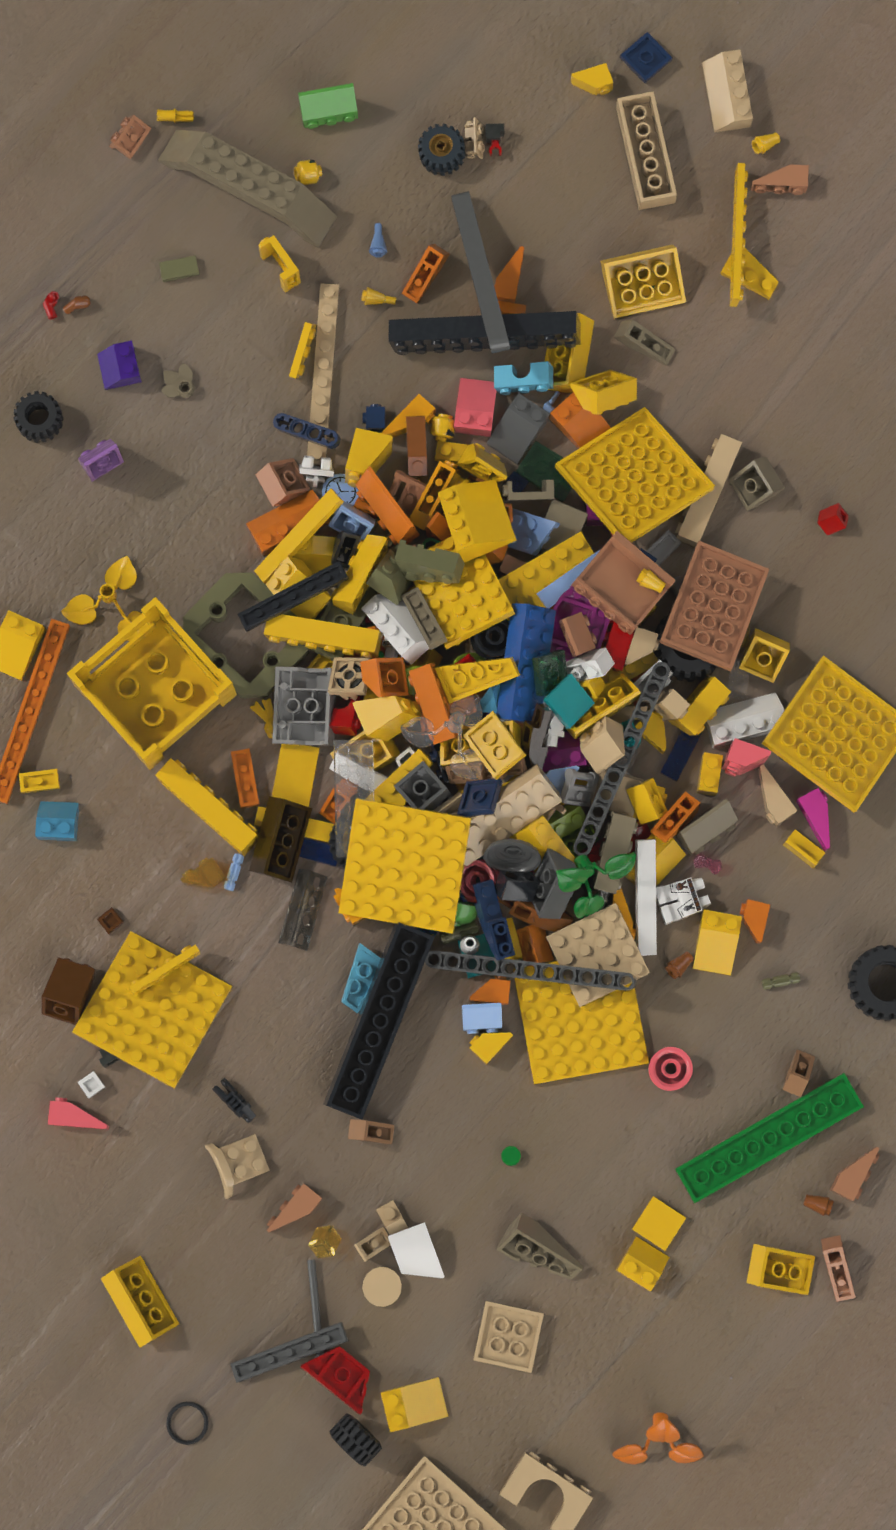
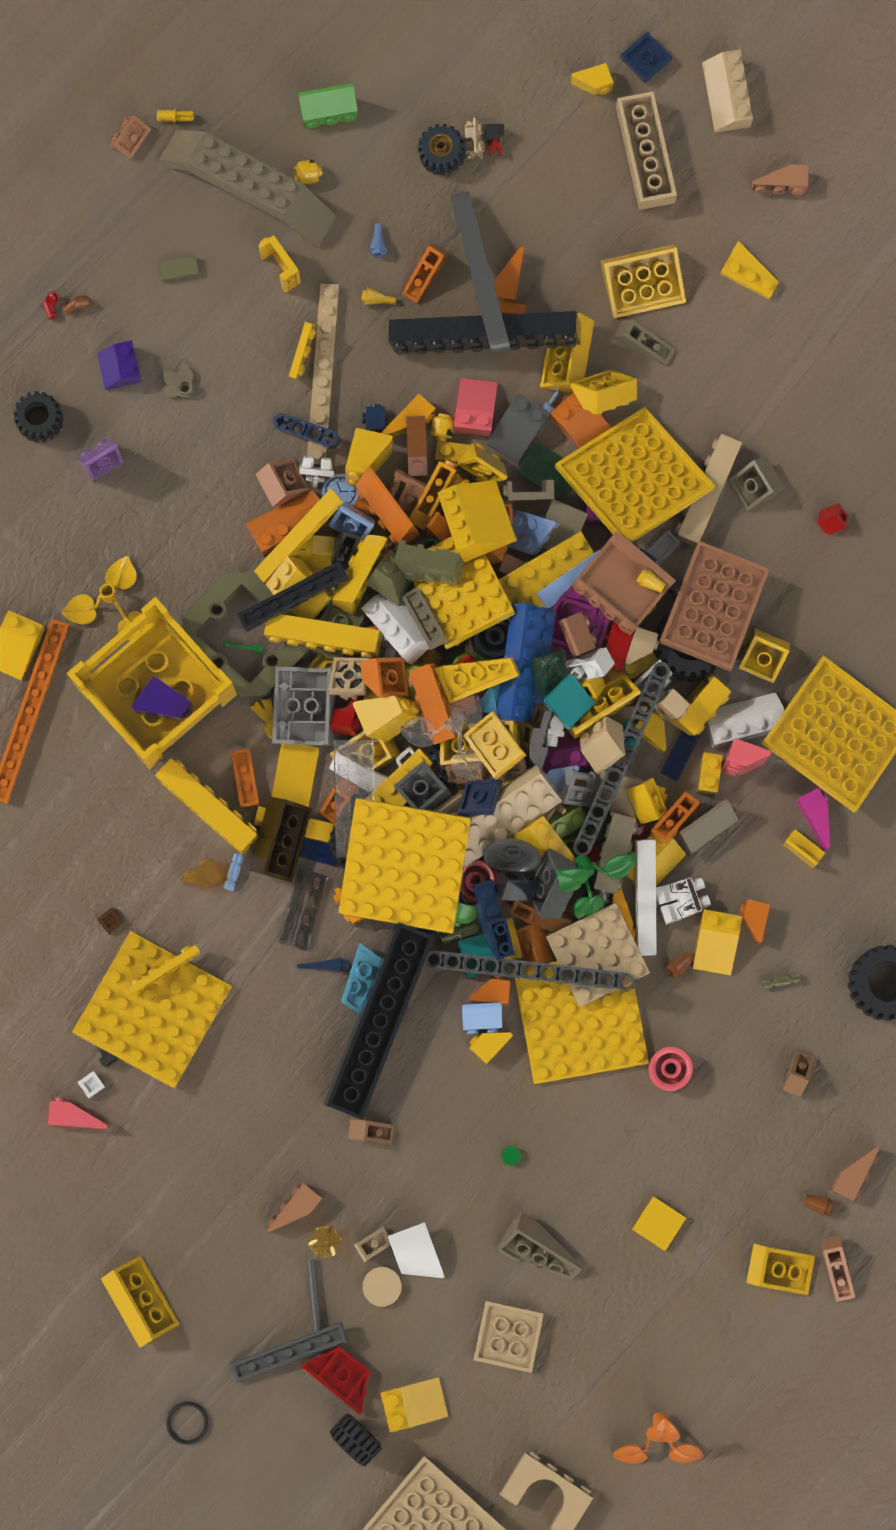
yellow plate [19,769,60,793] -> none
dark azure slope [35,801,79,841] -> none
reddish brown slope [42,957,95,1025] -> none
tan piece [205,1134,270,1199] -> none
black hinge [212,1078,256,1123] -> none
tan slope [376,1200,408,1235] -> none
white cone [460,935,480,955] -> none
medium azure arch [494,361,553,395] -> none
plate [503,471,529,492] -> none
yellow slope [616,1237,670,1292] -> none
green plate [675,1073,864,1204] -> none
clear pink piece [693,853,722,875] -> none
yellow plate [730,163,748,307] -> none
yellow cone [751,132,780,154] -> none
tan slope [758,764,797,827] -> none
none -> dark purple slope [131,676,193,722]
none -> green hinge [223,640,263,653]
none -> dark blue piece [297,957,350,972]

